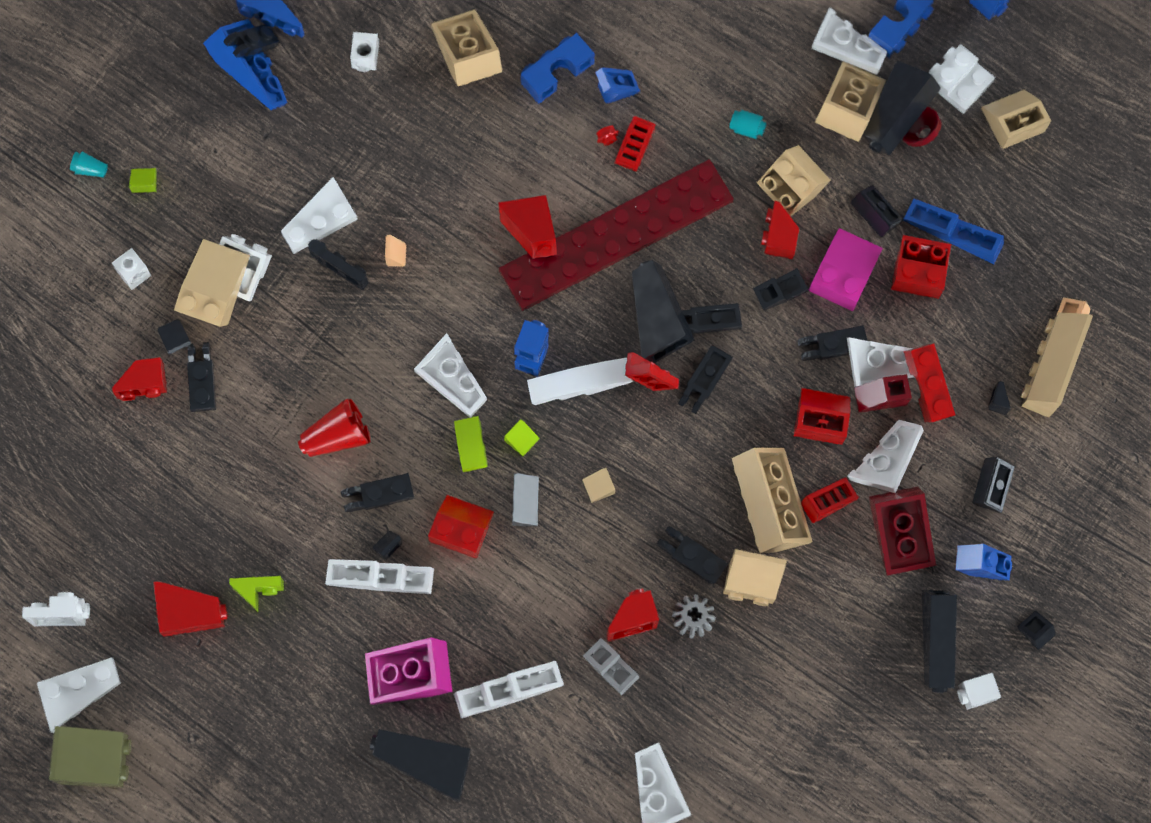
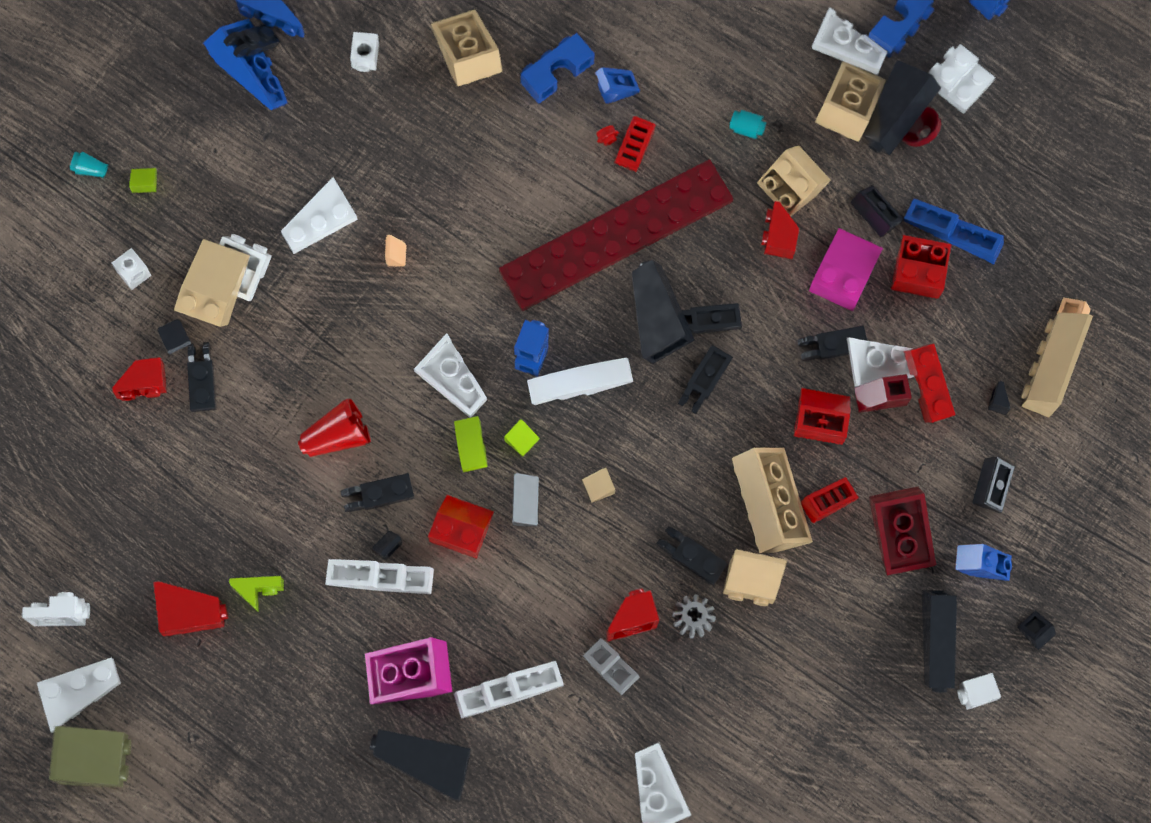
black hinge [308,239,368,290] -> none
red slope [498,195,557,258] -> none
red bracket [625,352,679,391] -> none
black slope [753,268,809,310] -> none
white wing [848,420,924,493] -> none
tan slope [981,90,1051,149] -> none

